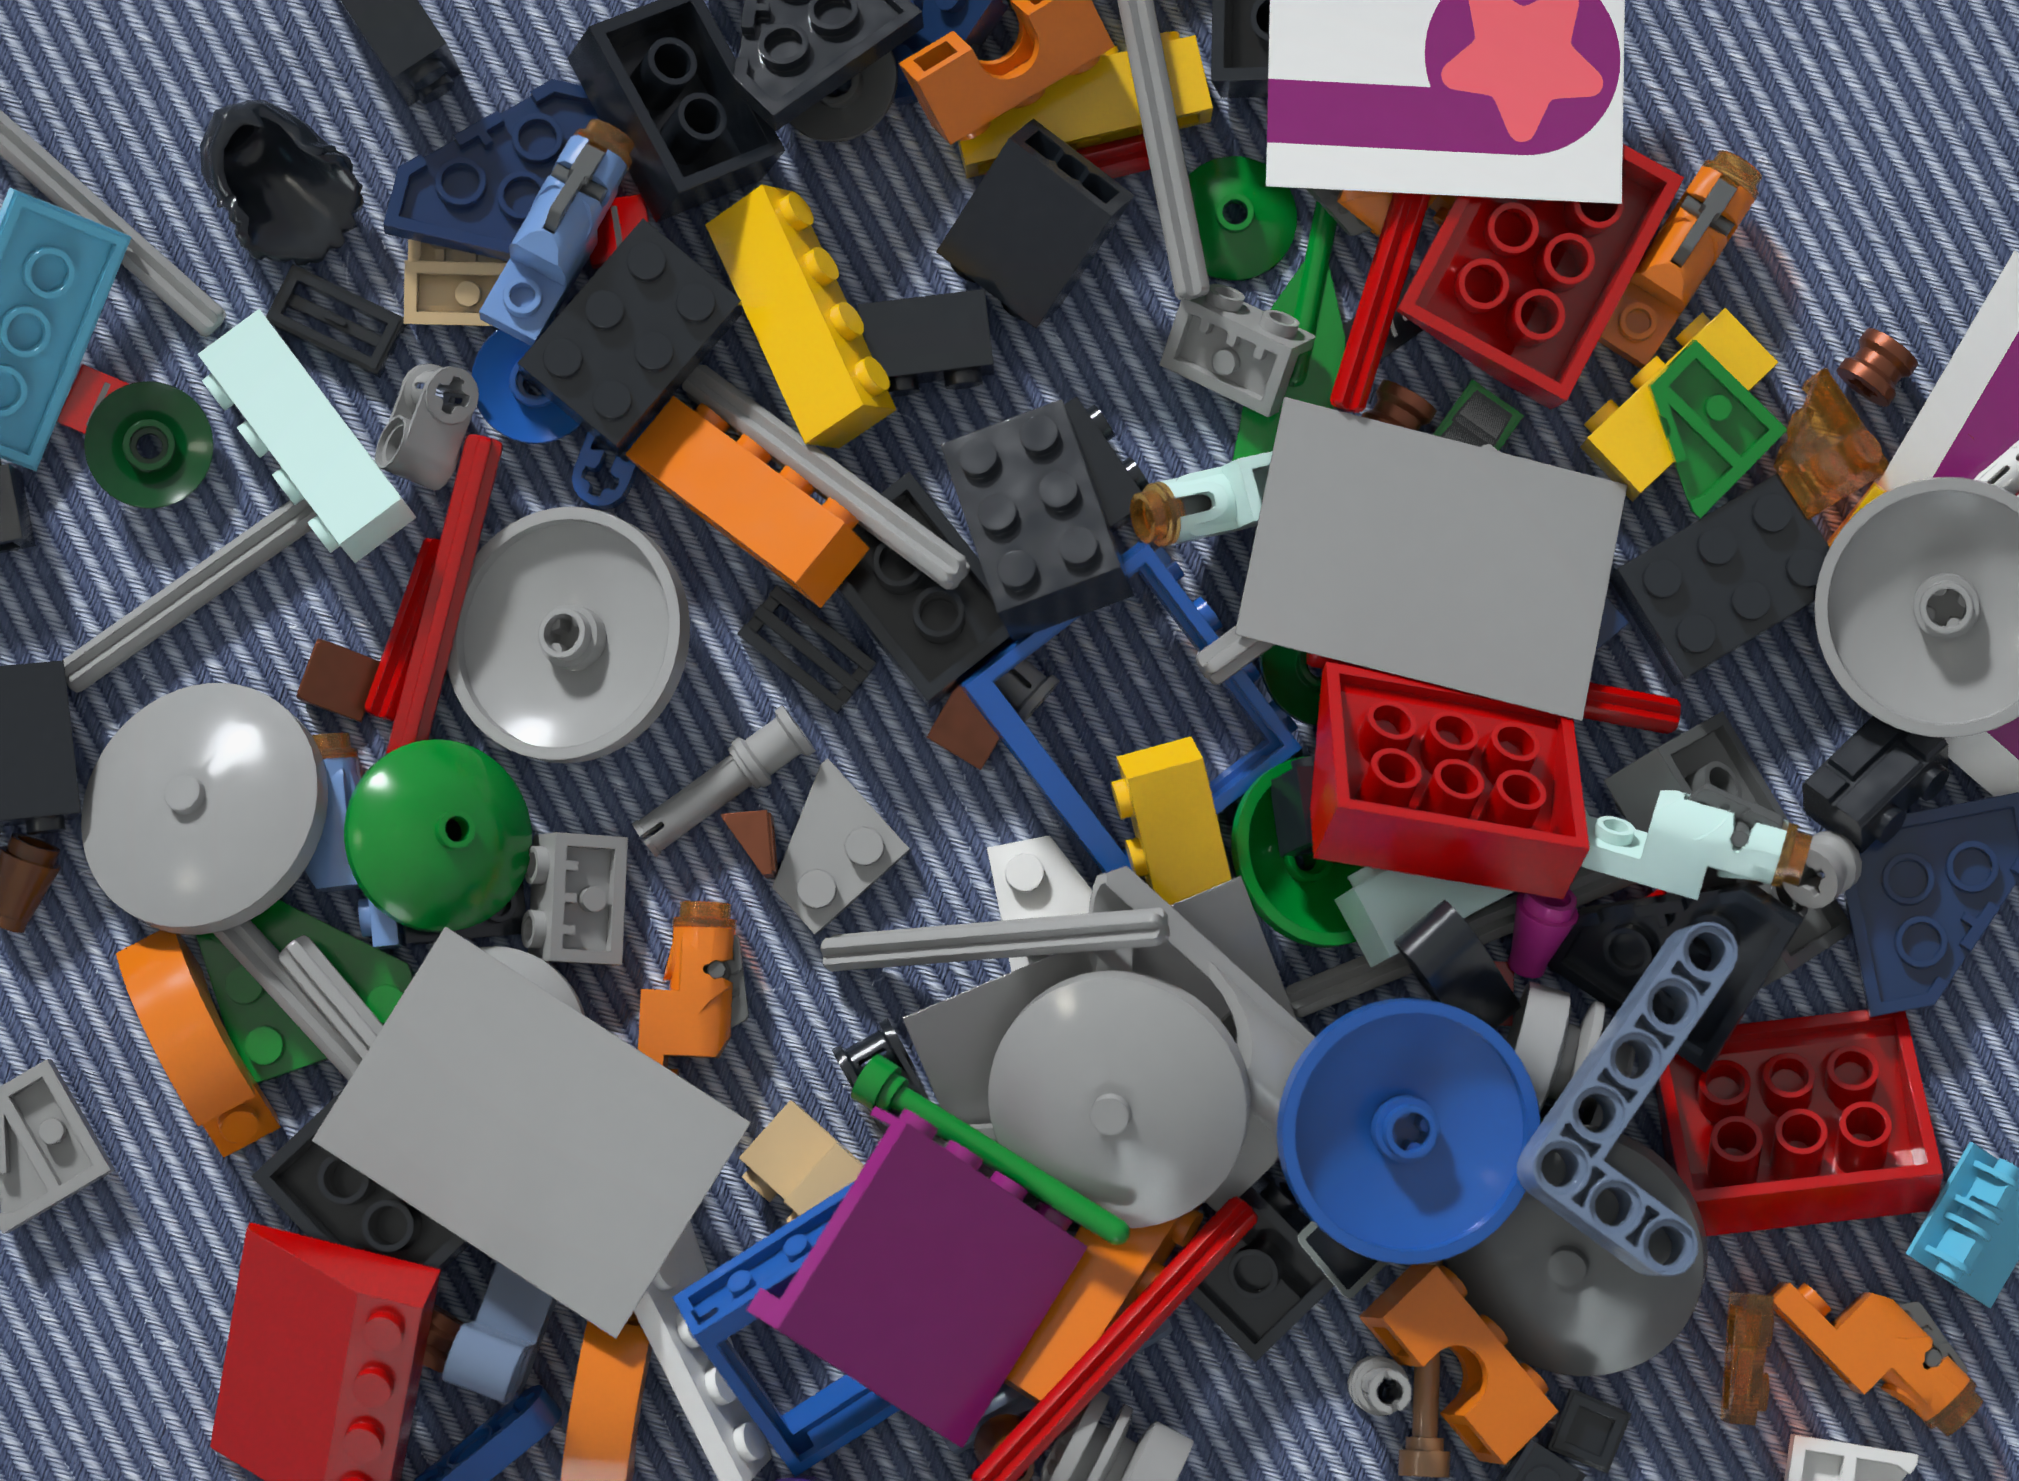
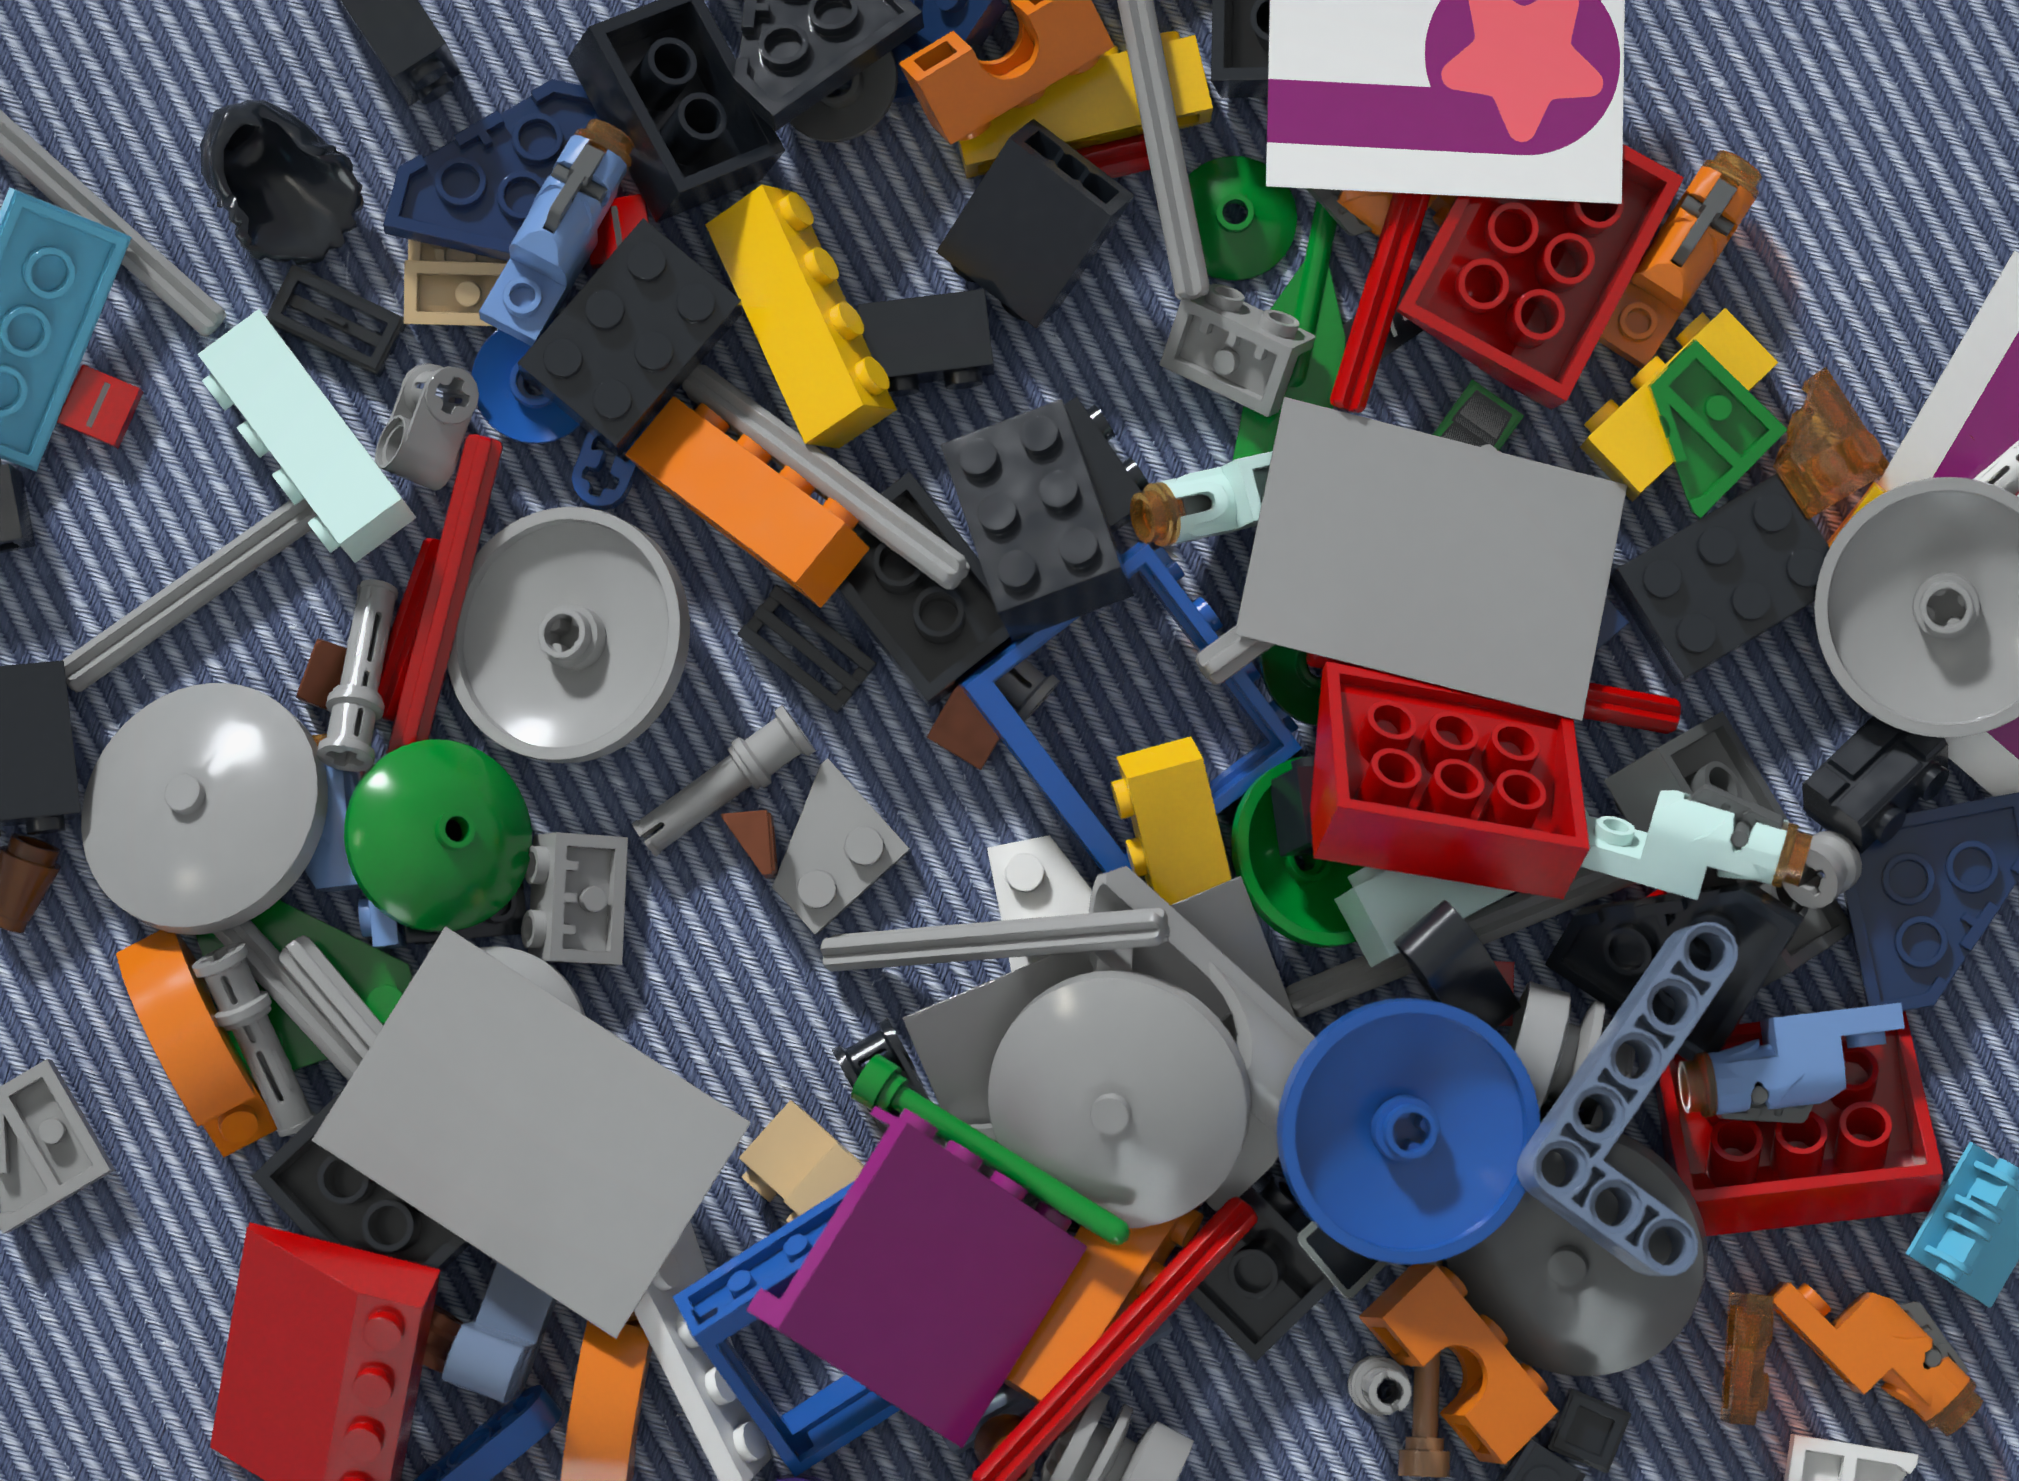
dark green dish [84,381,213,509] -> none
orange plate [638,901,749,1076] -> none
copper wheel [1361,380,1437,431] -> none
dark pink cone [1507,889,1579,978] -> none
copper wheel [1836,328,1919,407] -> none
none -> light grey pin [192,942,315,1137]
none -> light grey pin [316,579,398,772]
none -> medium blue plate [1678,1003,1905,1123]

